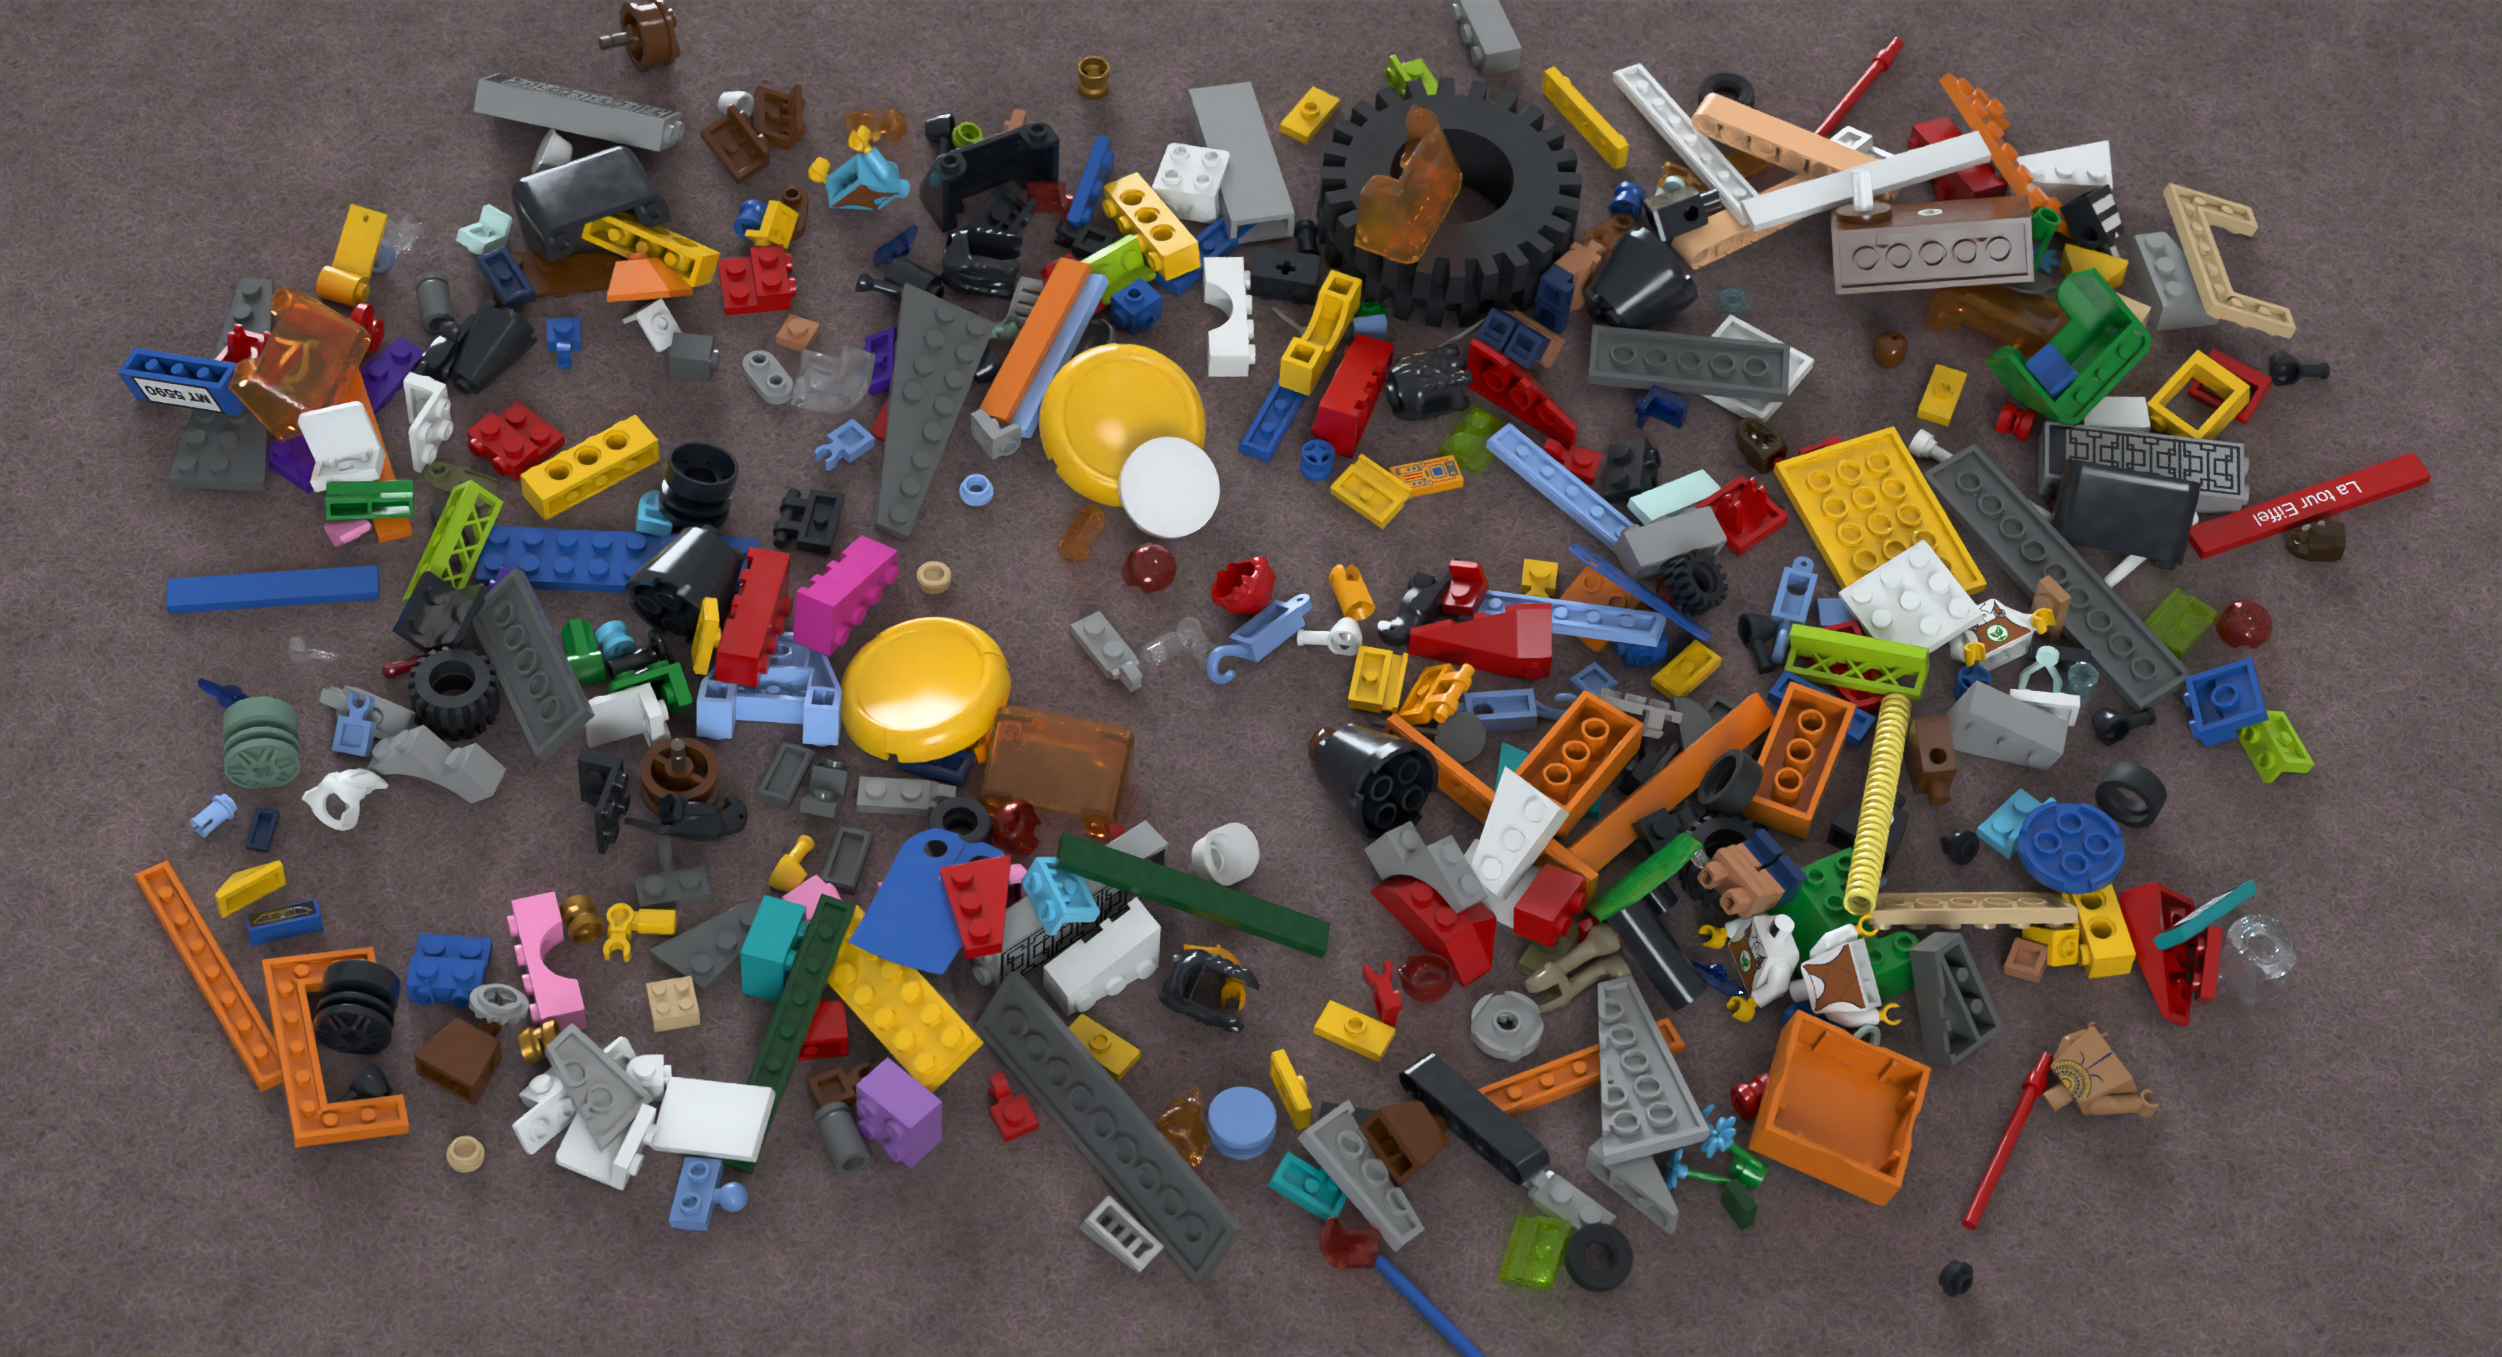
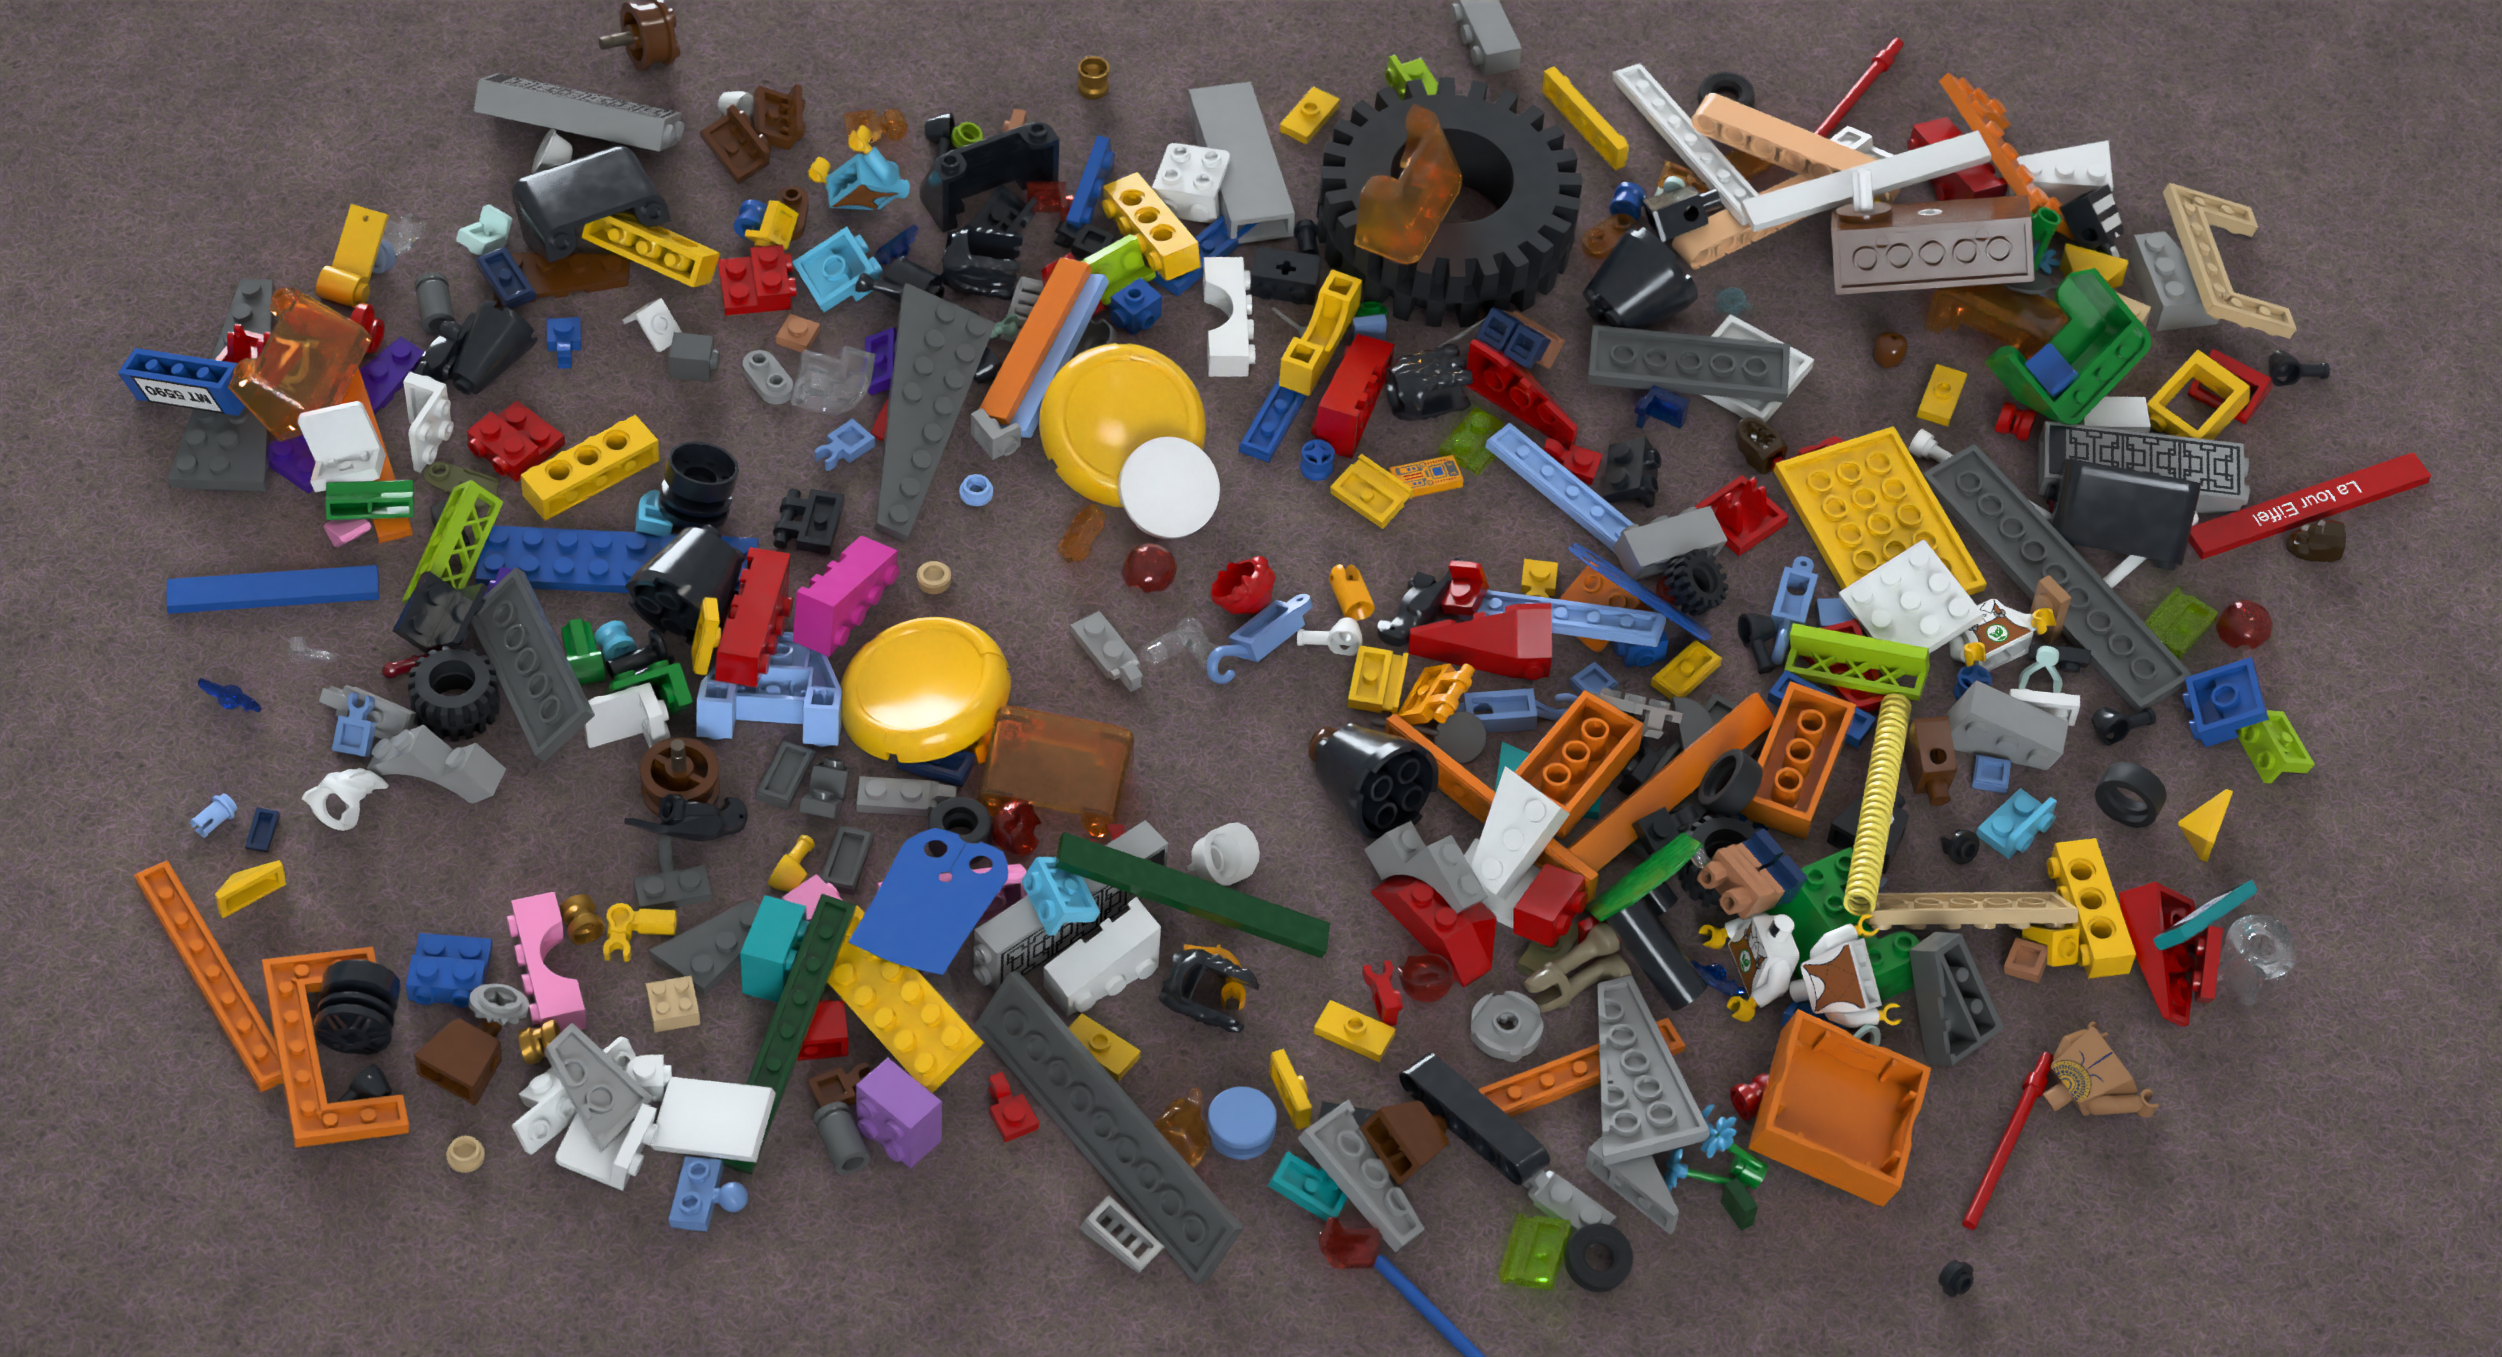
sand green wheel [222,696,300,789] -> none
blue slope [244,899,324,946] -> none
black bracket [577,749,631,855] -> none
orange slope [607,252,693,302] -> none
red wing [940,854,1011,959] -> none
hips [1533,240,1606,335] -> none
light aqua tile [1627,469,1721,525] -> none
blue tile [2017,801,2125,894] -> none
clear light blue bush [2062,662,2099,706] -> none
none -> medium azure plate [792,227,884,313]
none -> medium blue tile [1971,754,2011,794]
none -> yellow slope [2178,789,2233,862]

